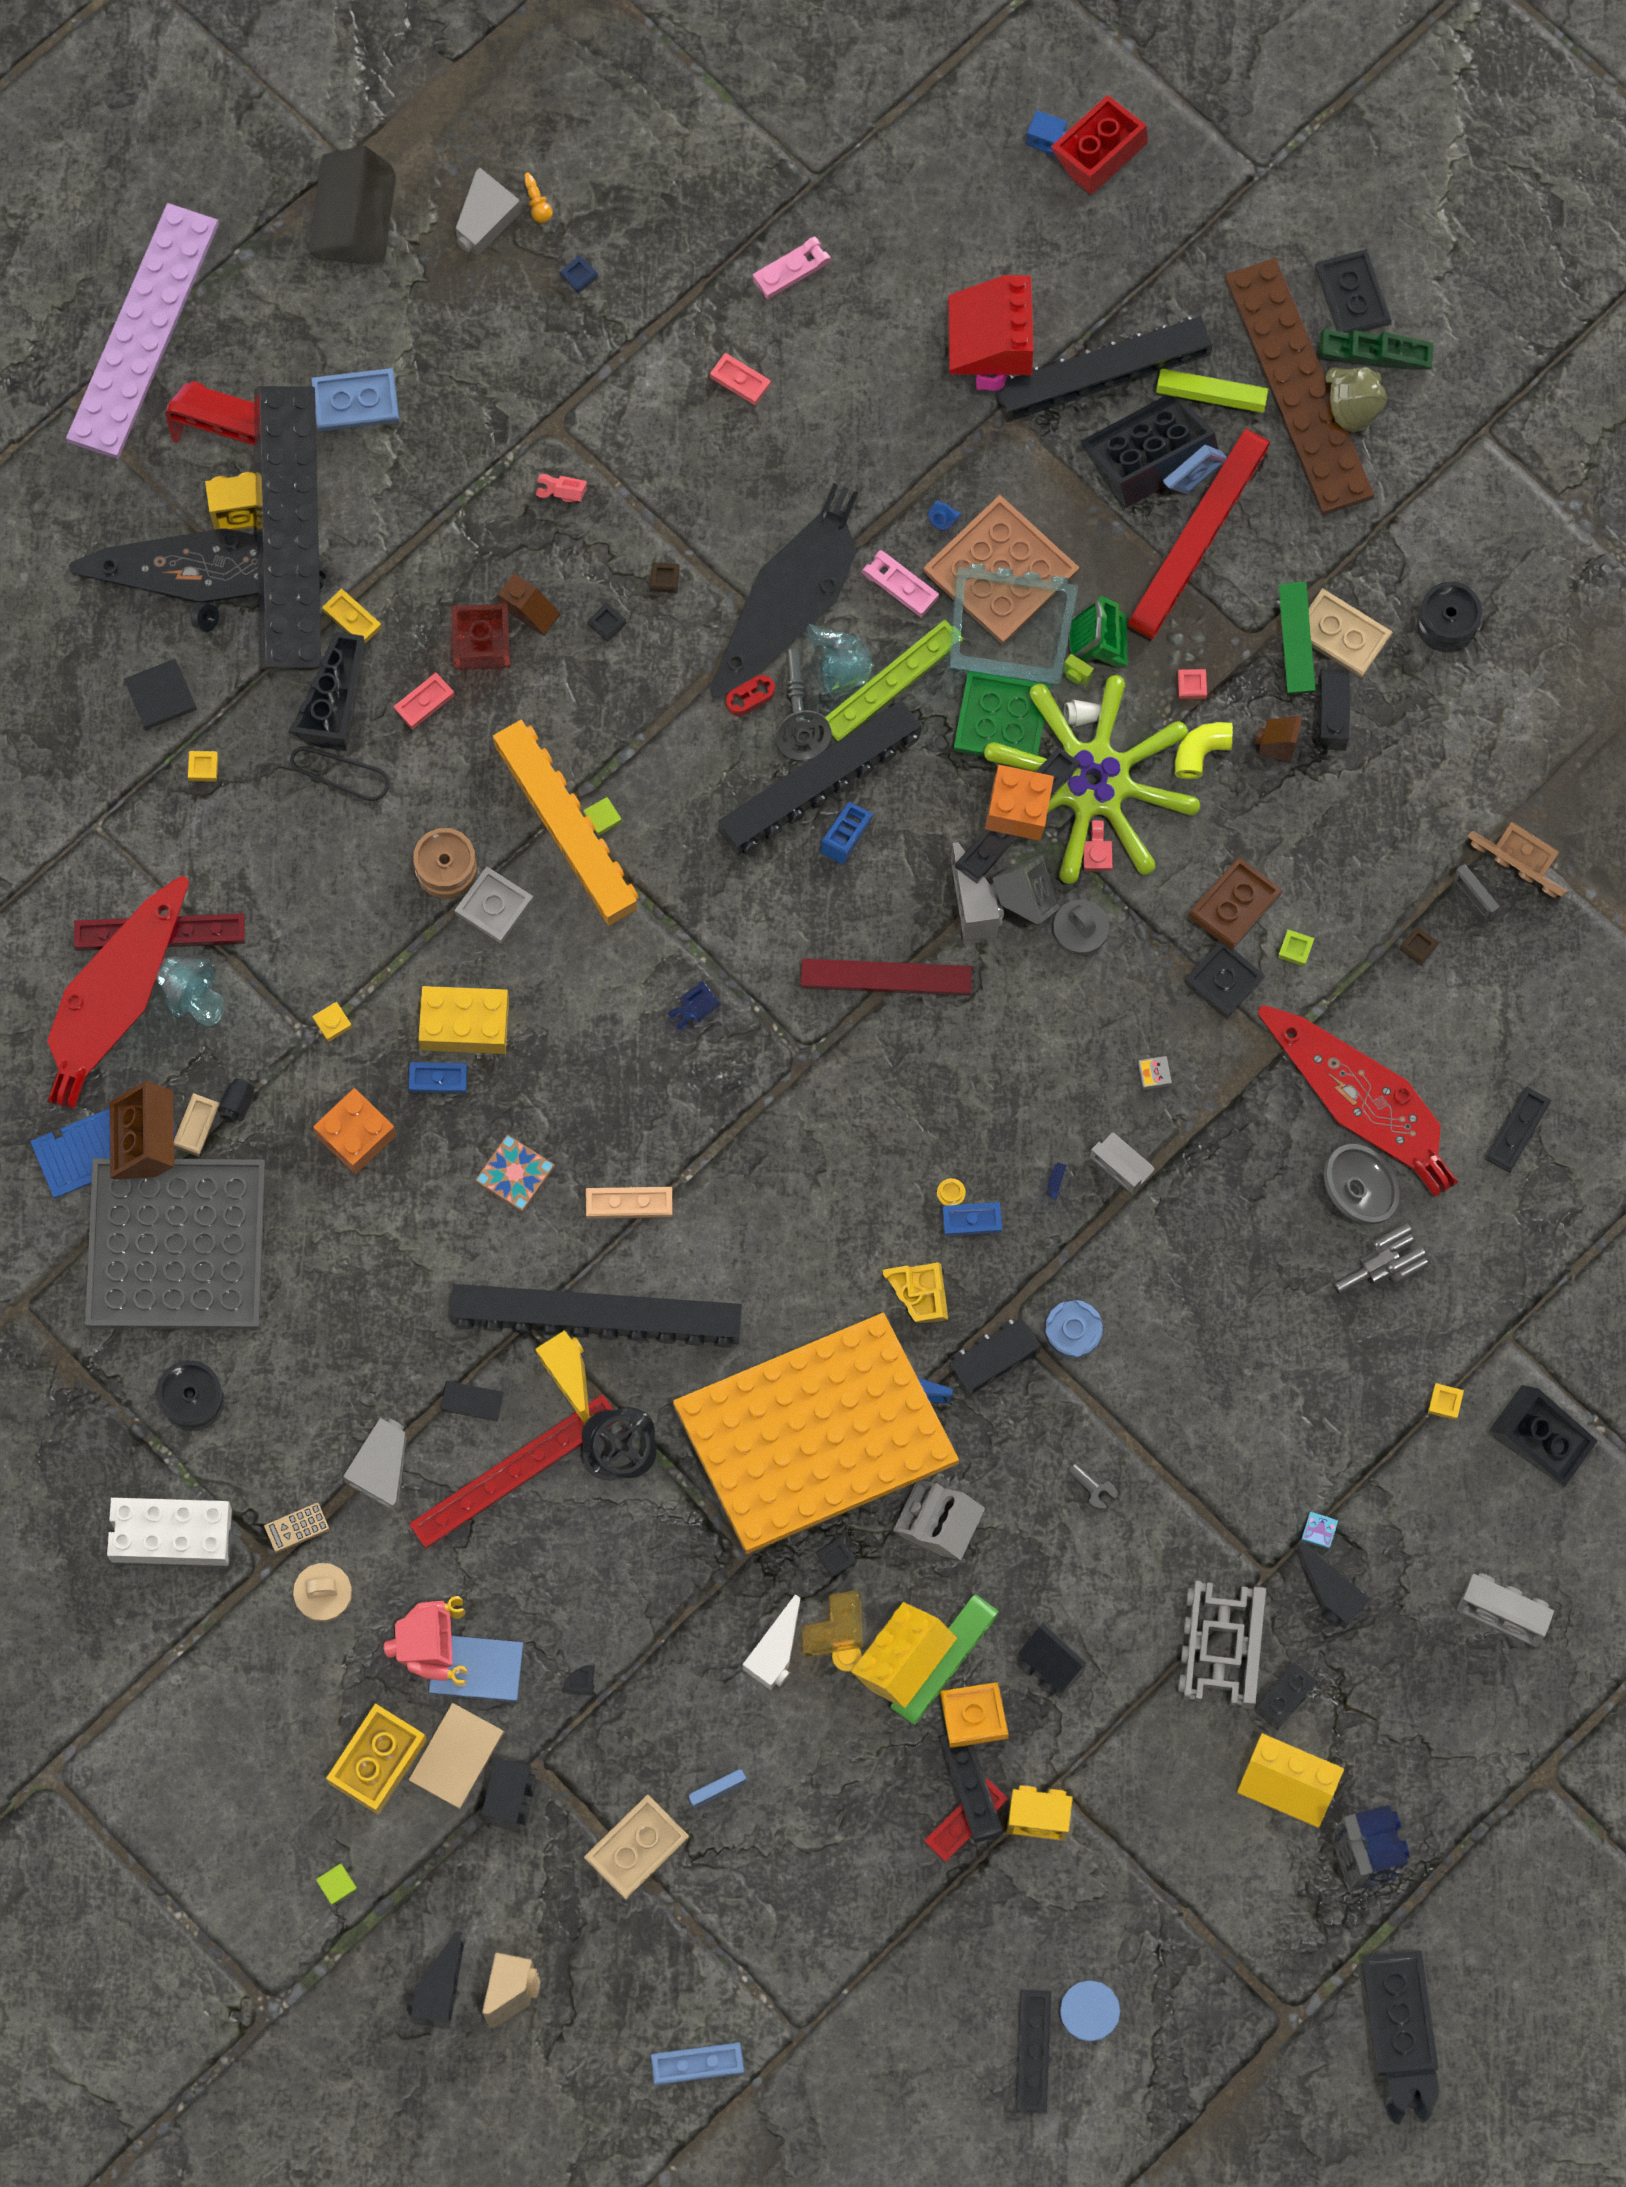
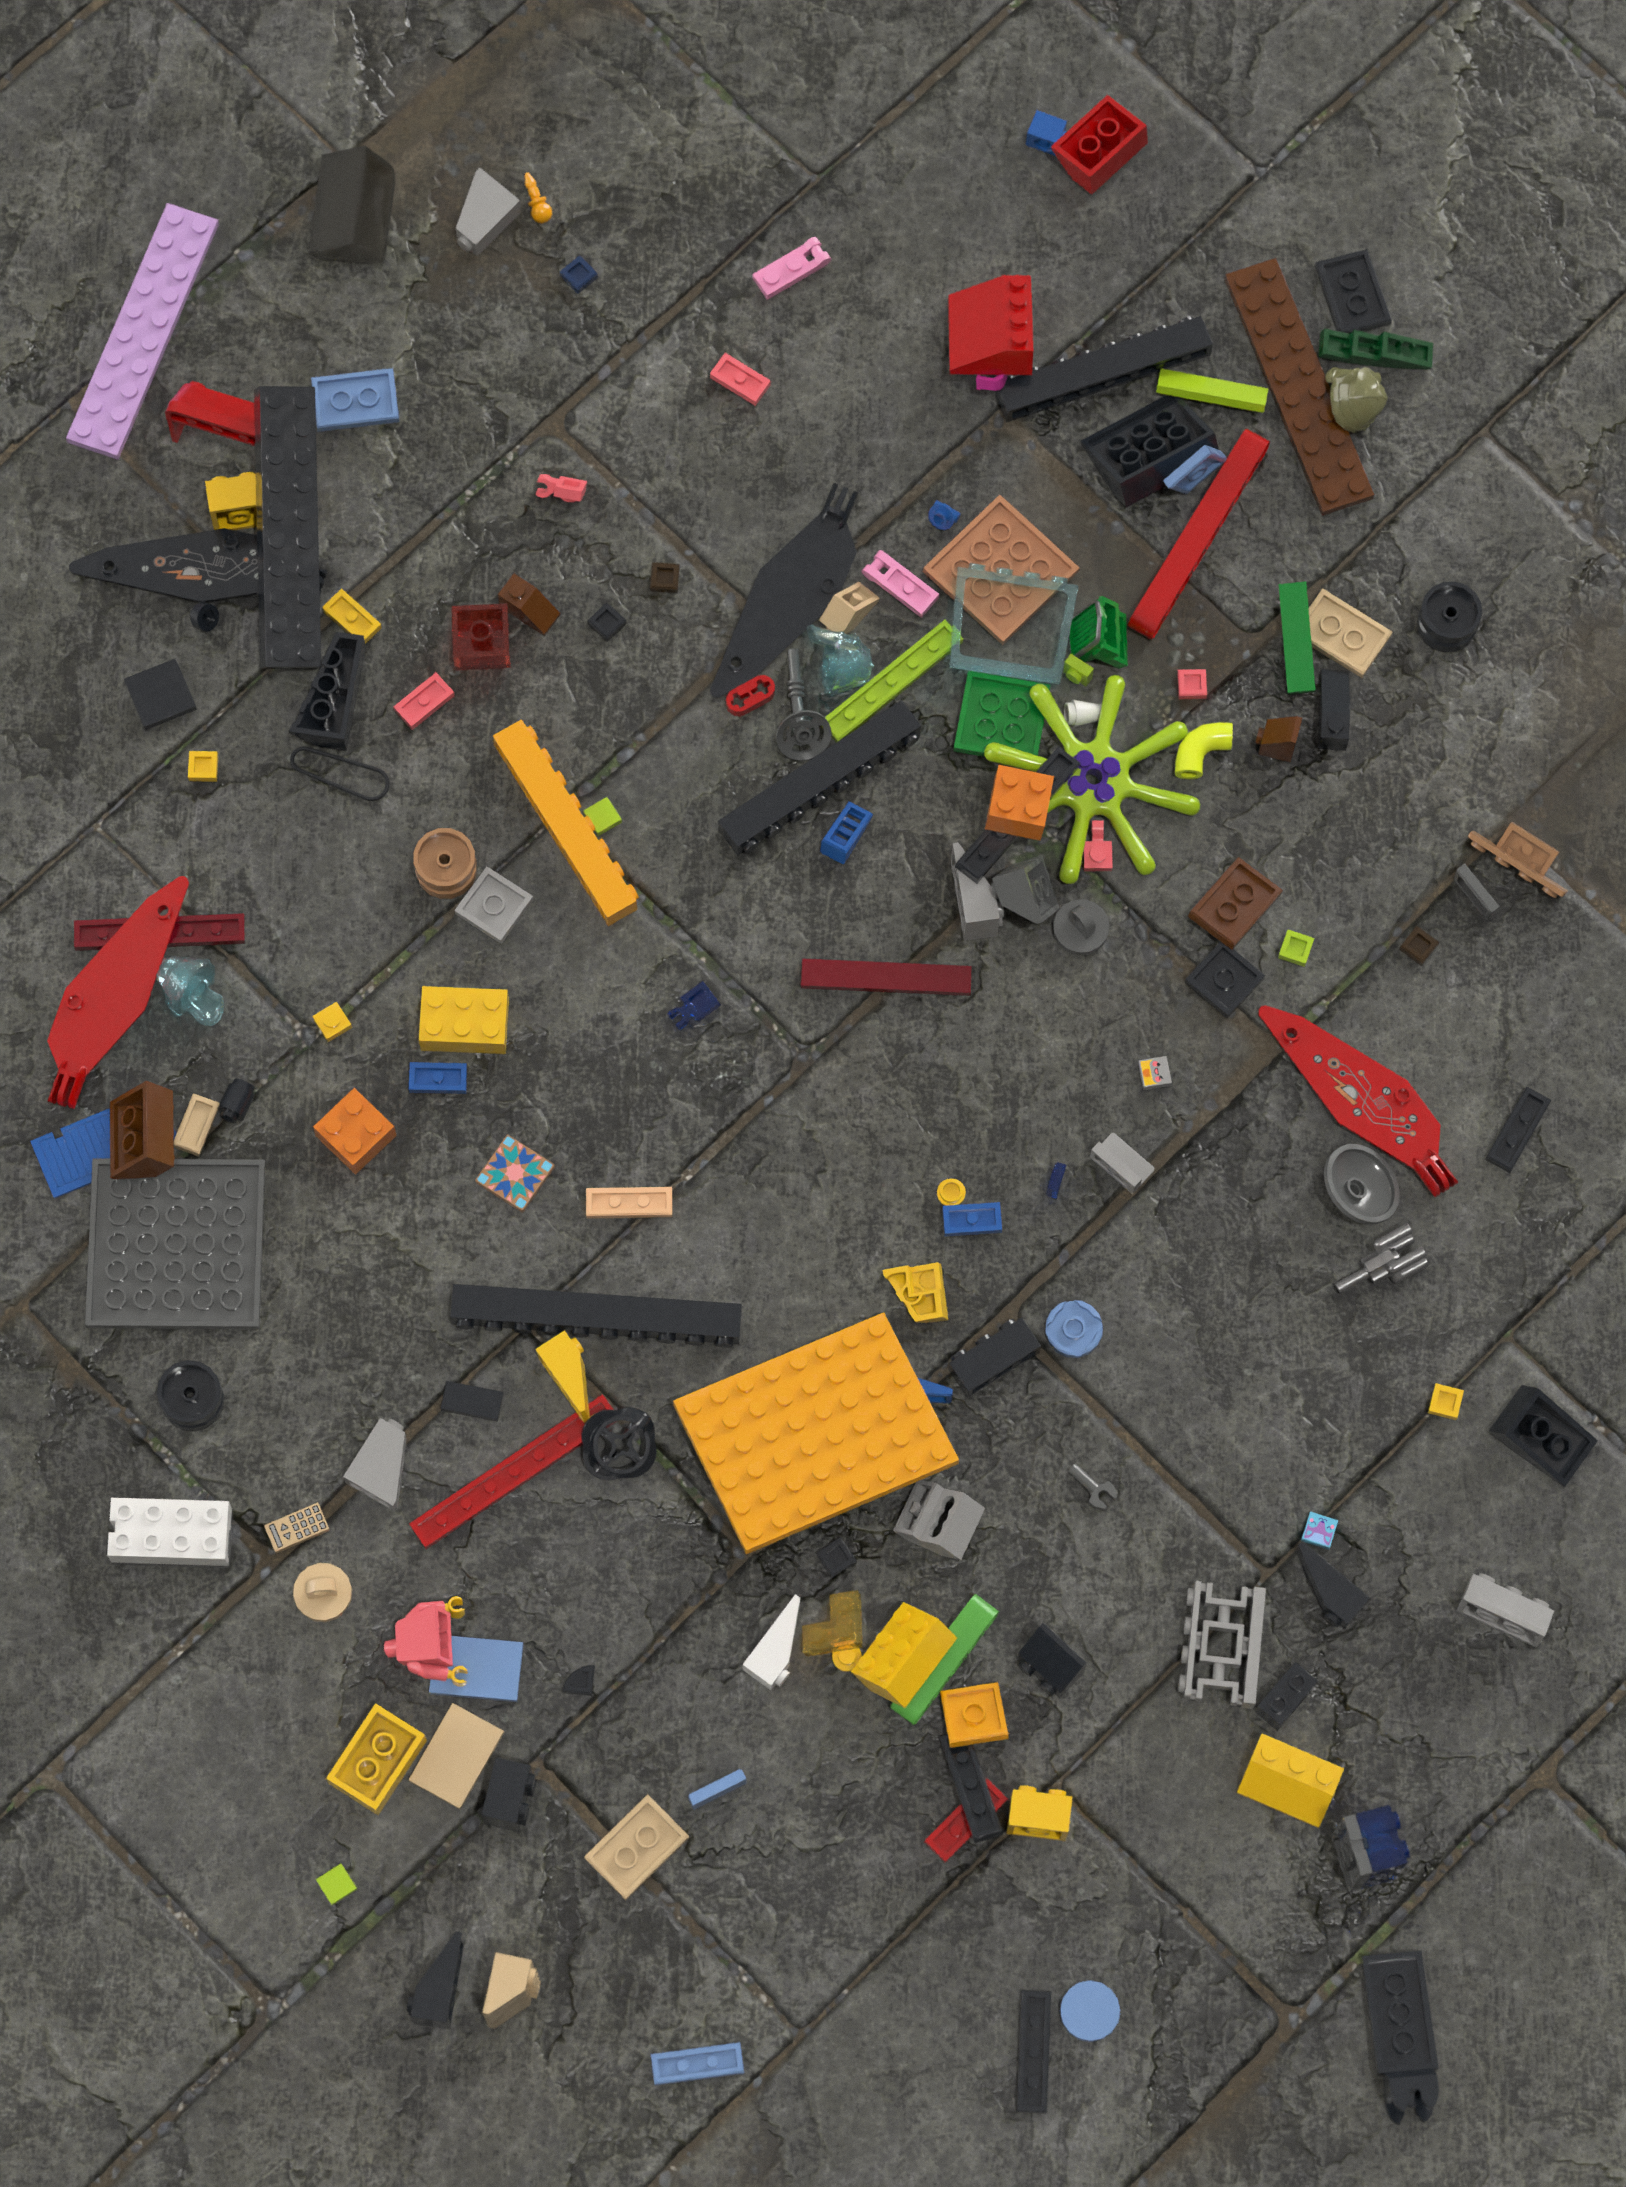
none -> tan slope [819,582,880,637]

